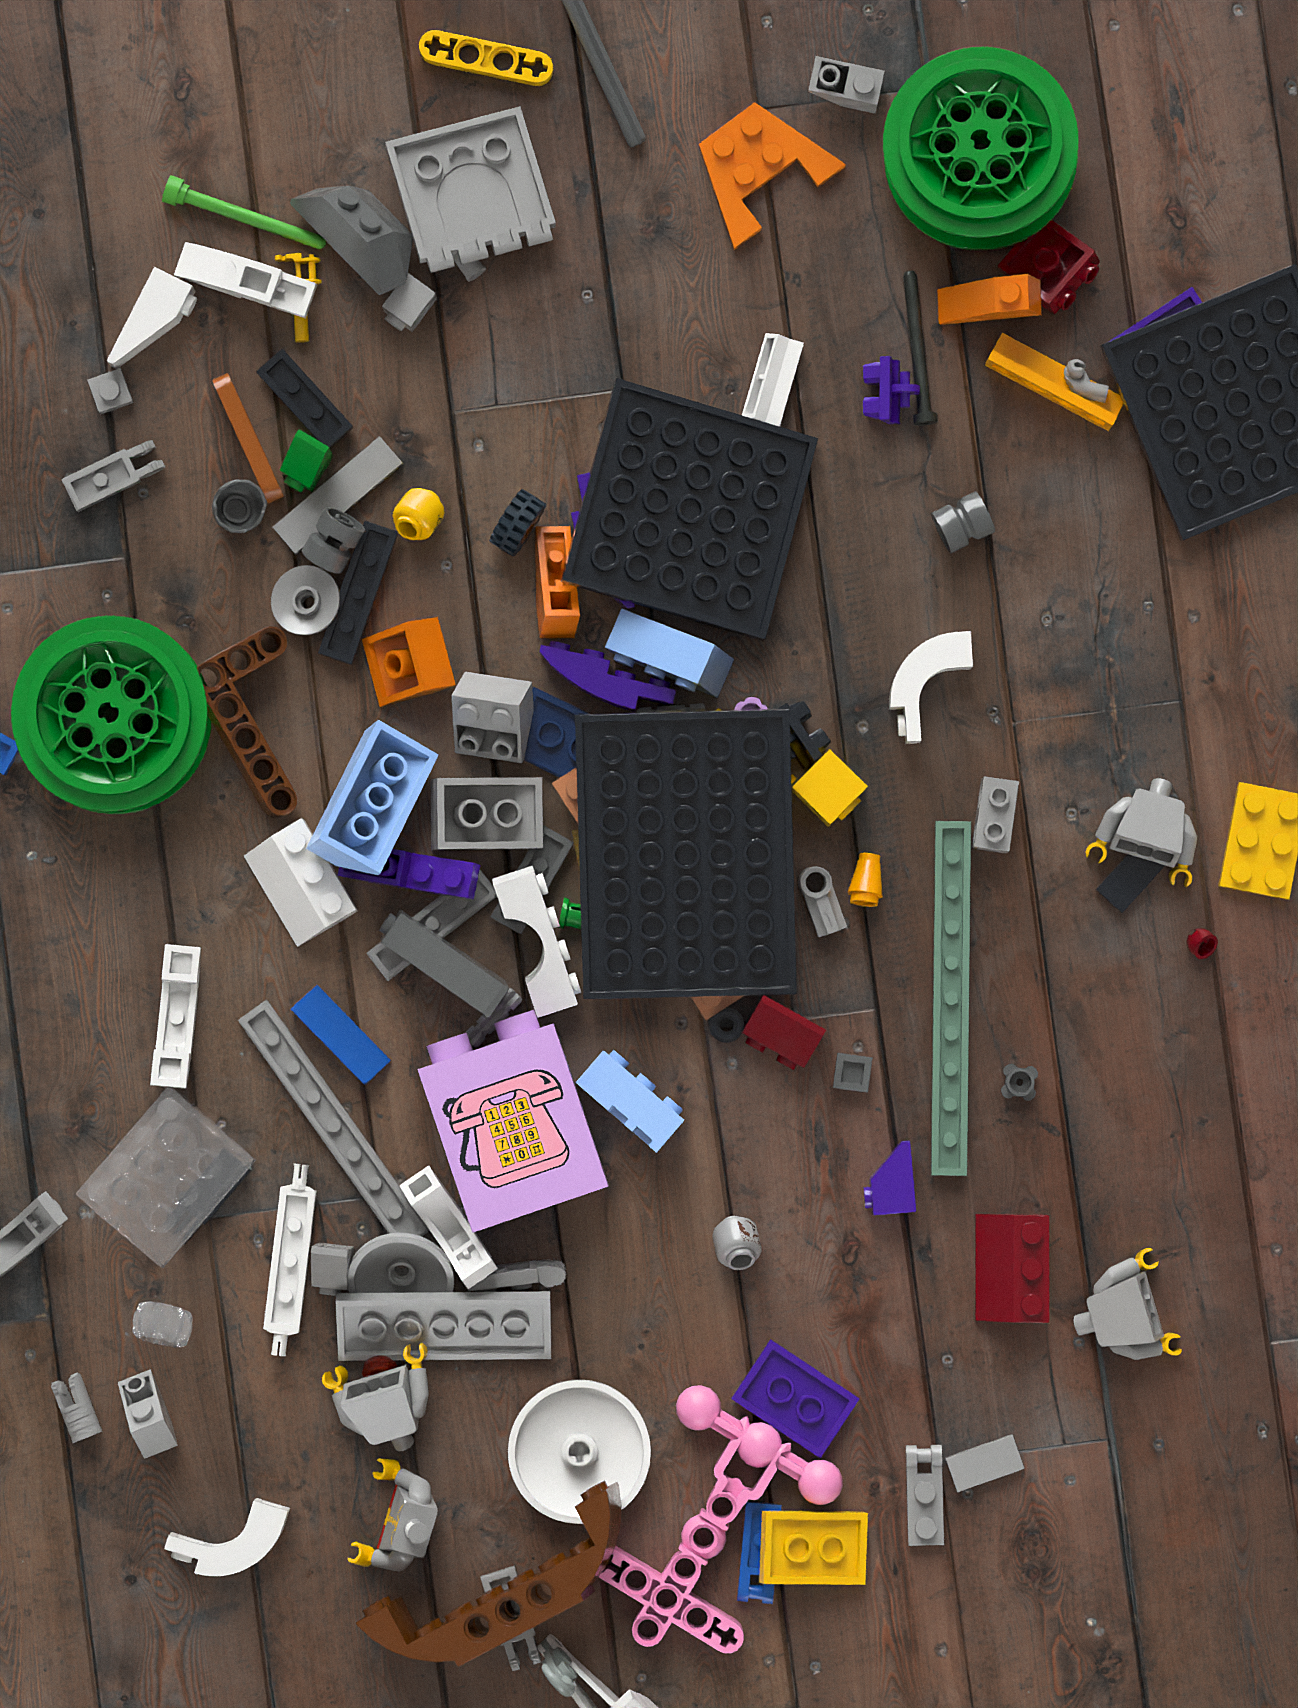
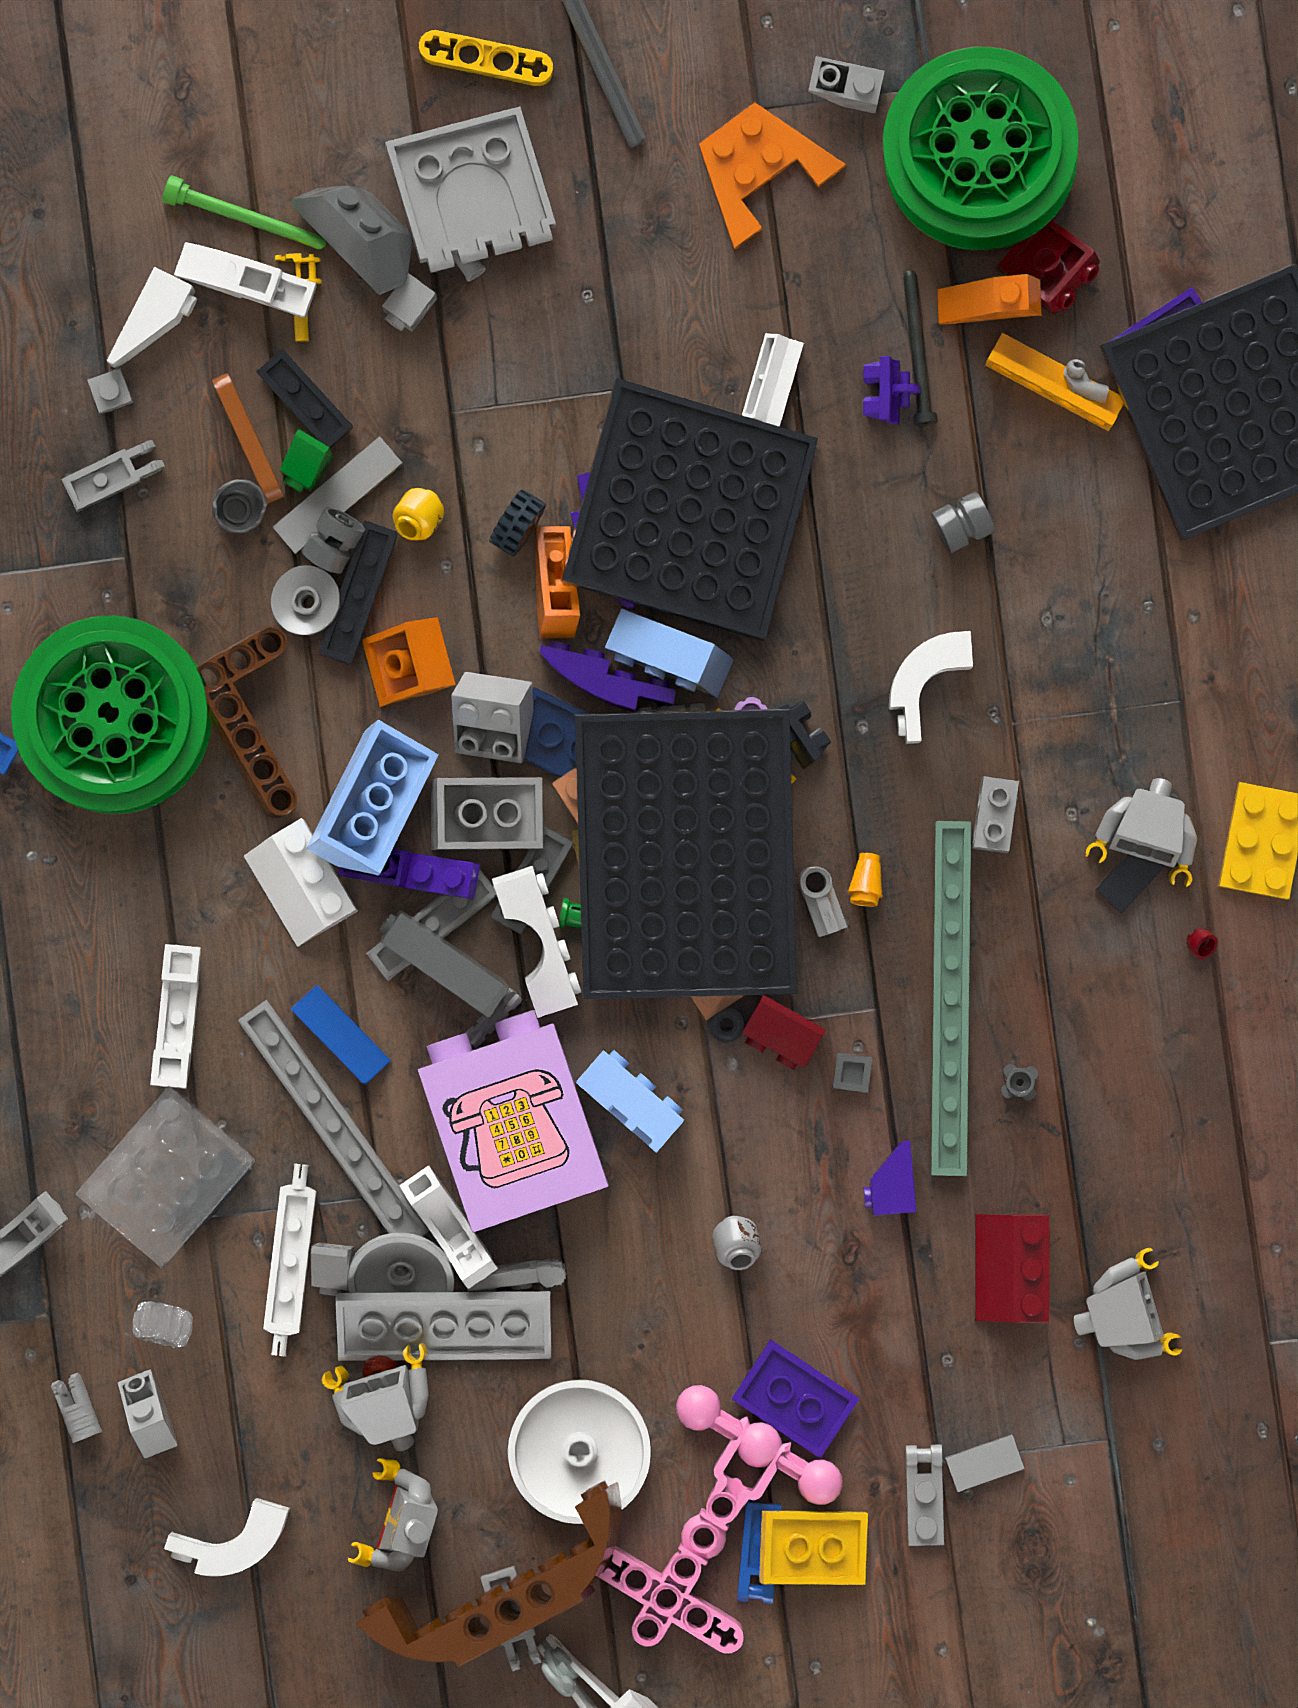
yellow head [792,749,868,827] -> none

